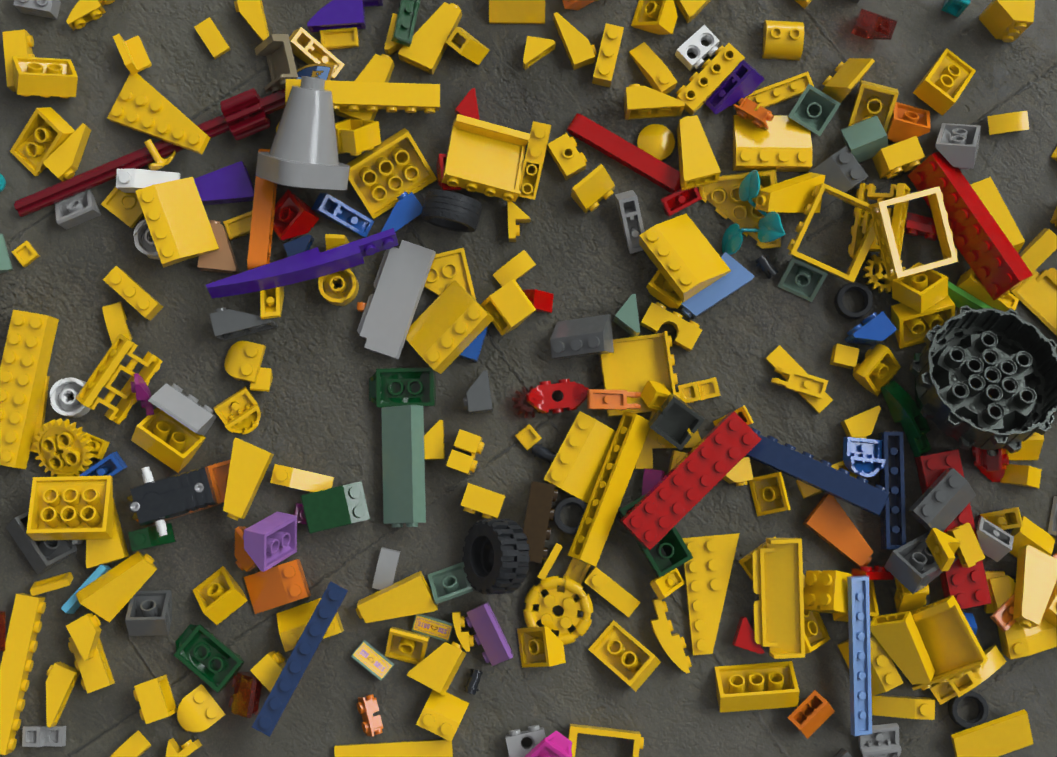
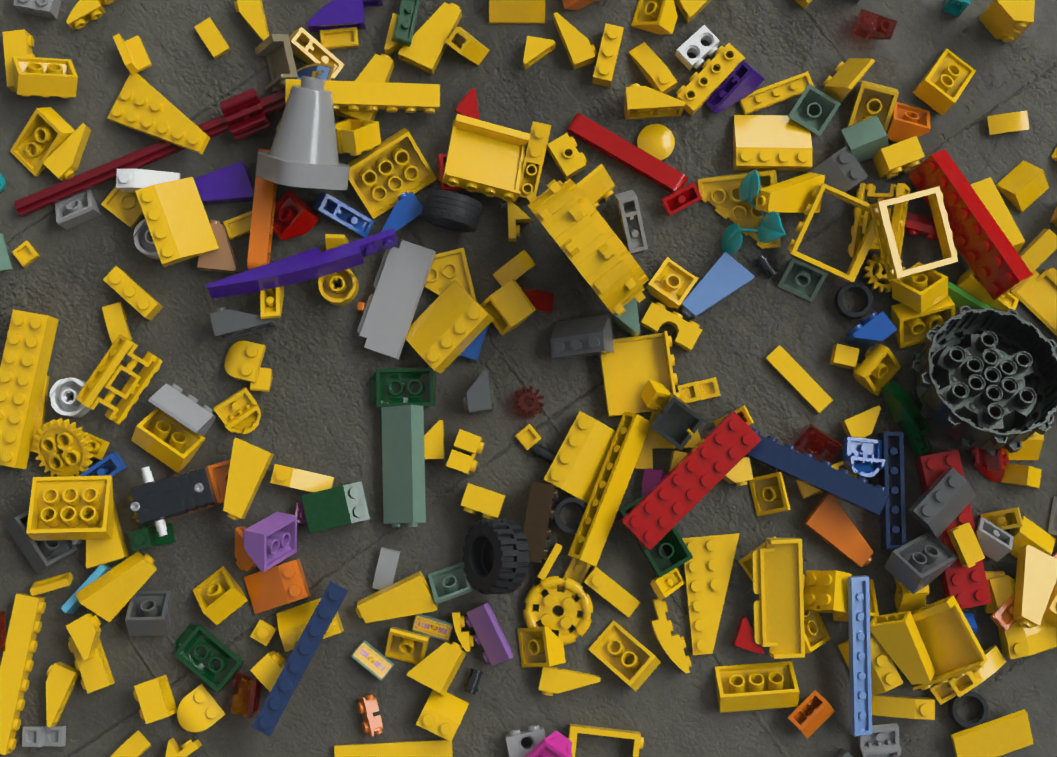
magenta slope [131,373,154,416] -> none
yellow plant [144,139,176,171] -> none
dark blue slope [283,234,314,257] -> none
red piece [526,379,589,414] -> none
orange hinge [587,389,641,410] -> none
yellow slope [639,213,731,302] -> none
yellow slope [677,115,721,191] -> none
orange hinge [734,98,774,129] -> none
yellow brick [762,20,804,61] -> none
yellow hinge [771,366,828,399] -> none
red plate [851,565,894,580] -> none
yellow slope [925,528,961,571] -> none
light grey slope [935,123,981,170] -> none
none -> yellow plate [250,619,277,646]
none -> yellow wheel [526,178,649,317]
none -> yellow slope [538,666,601,696]
none -> clear red slope [793,424,843,463]
none -> yellow slope [995,160,1049,213]

